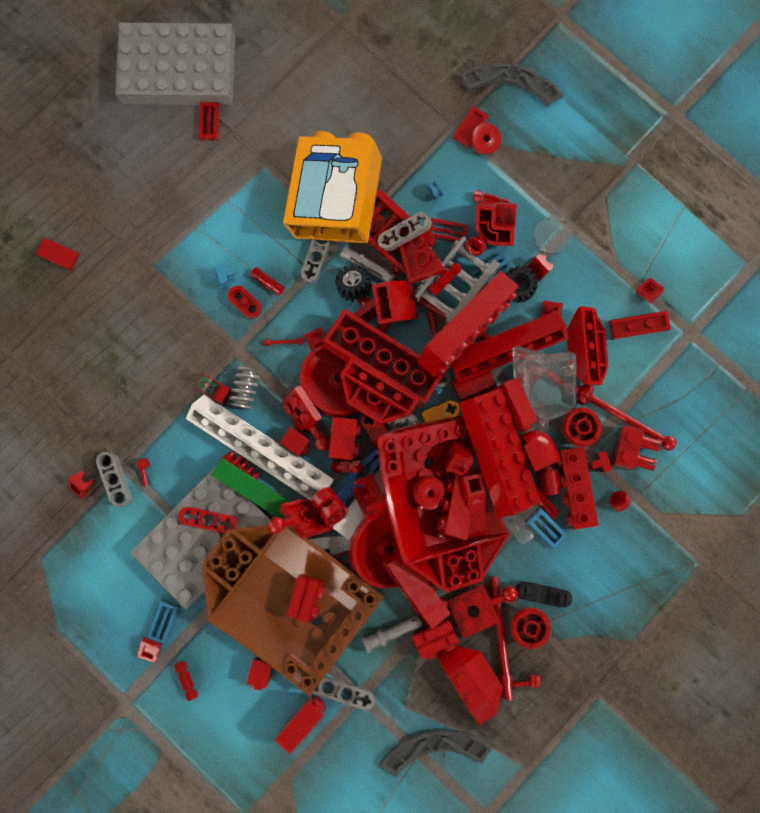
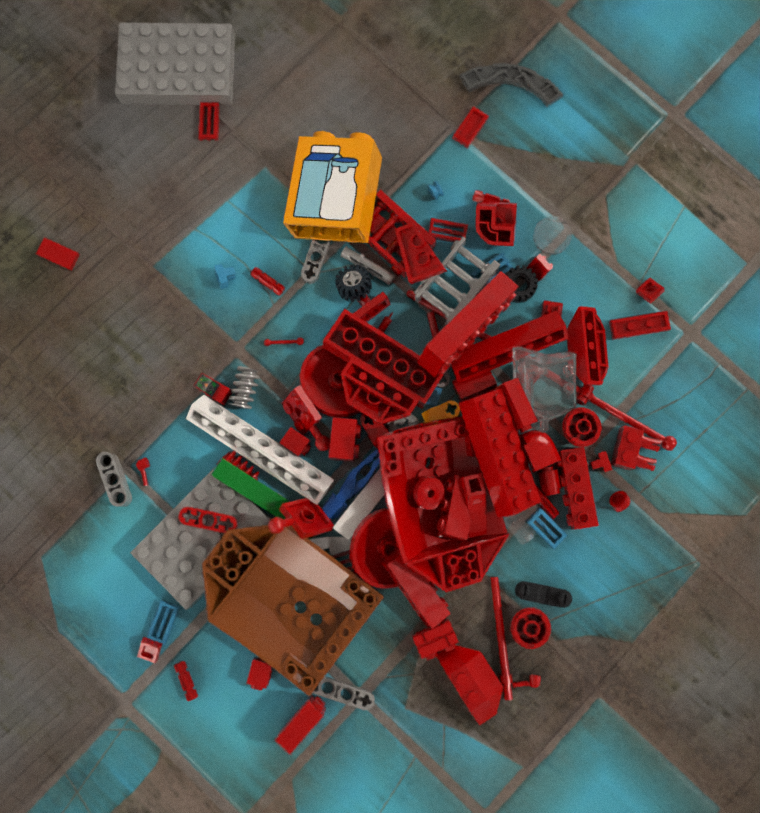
red tile [67,471,94,499] -> none
red plate [228,286,262,319] -> none
red brick [286,574,326,623] -> none
red tile [304,327,326,351] -> none
red wheel [311,487,348,526] -> none
red axle [330,461,363,473] -> none
red hinge [353,473,387,521] -> none
light grey pin [361,615,422,654] -> none
red brick [372,280,418,324] -> none
light grey beam [378,212,432,251] -> none
dark grey tile [379,729,493,777] -> none
red axle [429,263,462,295] -> none
red brick [445,441,473,477] -> none
red plate [447,584,518,638] -> none
red tile [465,236,486,256] -> none
red piece [470,123,501,155] -> none

